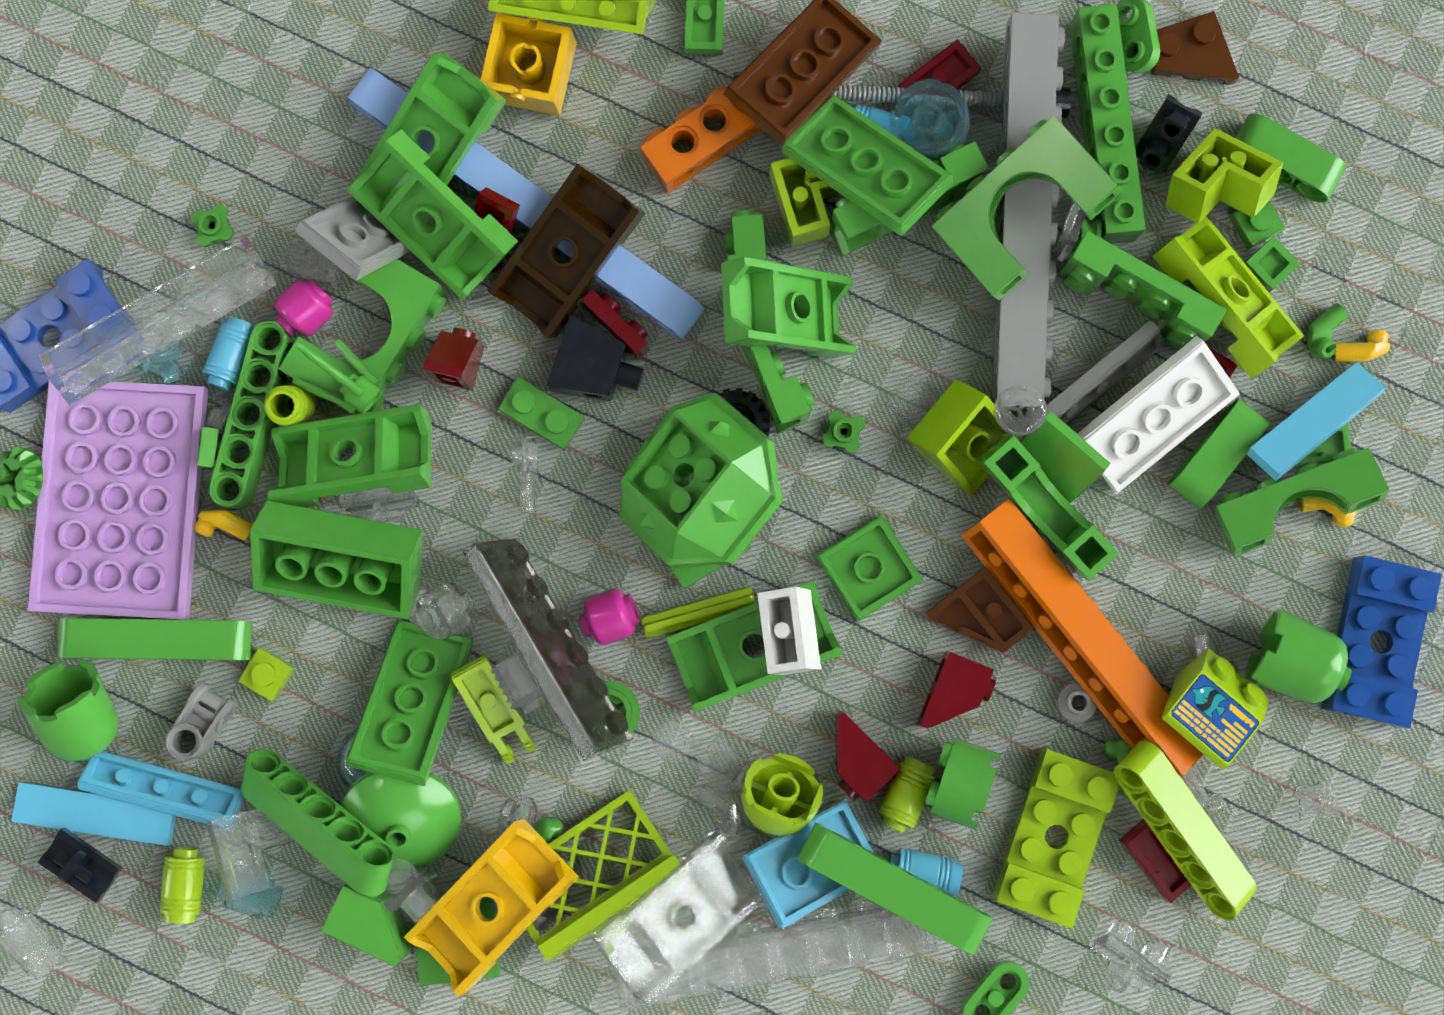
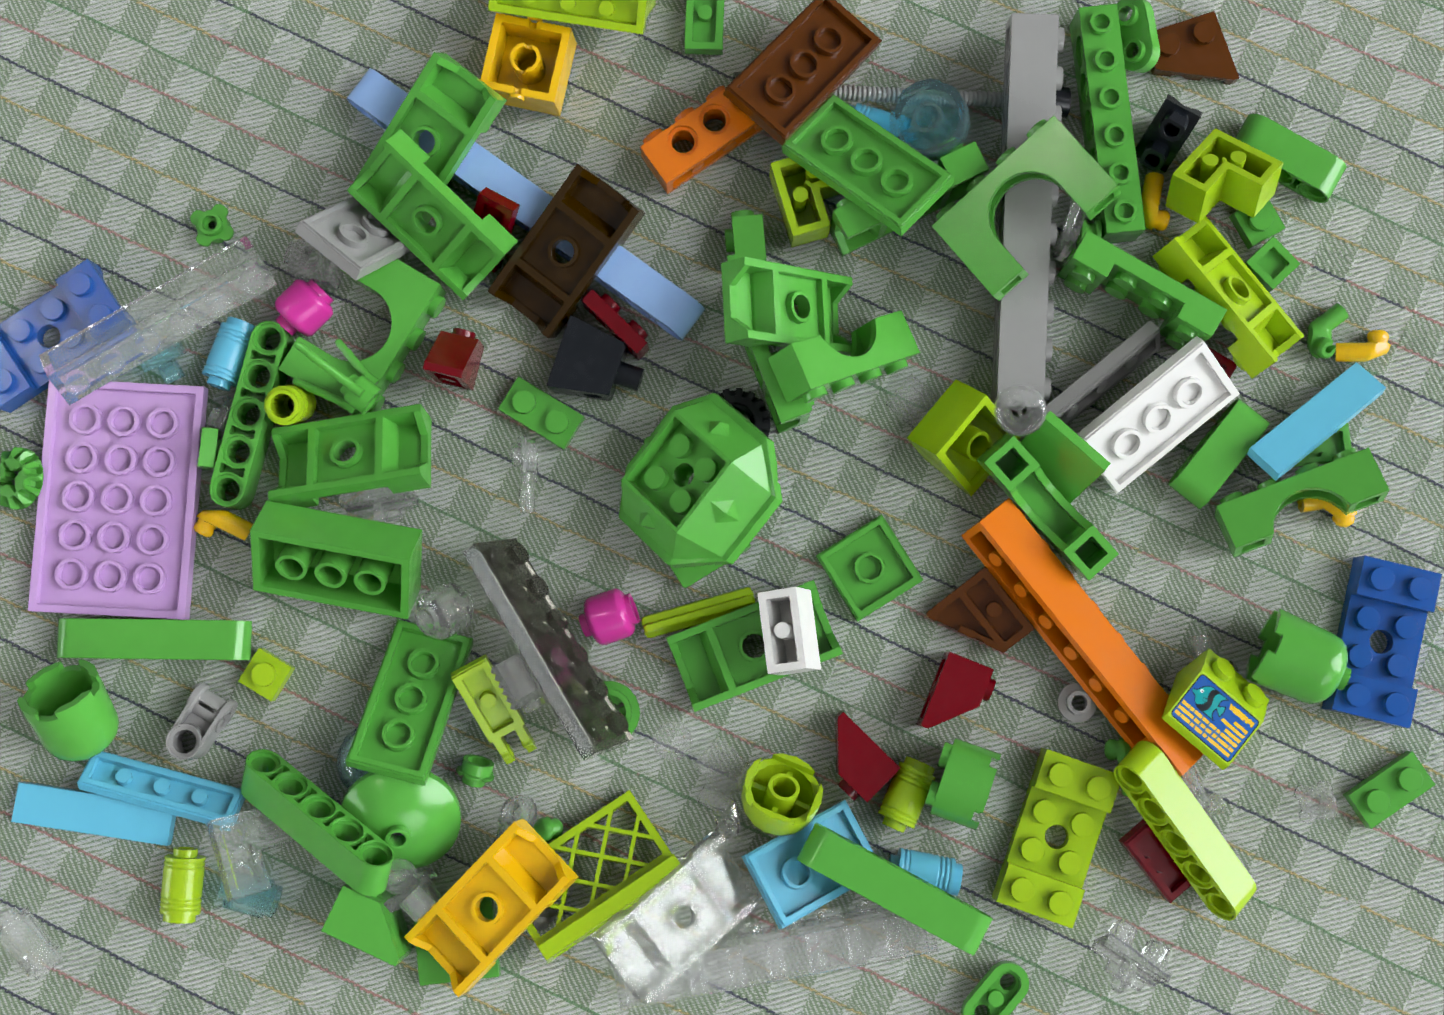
black hips [37,828,123,903] -> none
bright green plate [822,410,866,453] -> none
dark red plate [898,39,981,119] -> none
none -> bright green plate [456,754,495,788]
none -> bright green arch [768,310,920,403]
none -> yellow arm [1141,172,1170,231]
none -> bright green plate [1343,751,1436,829]

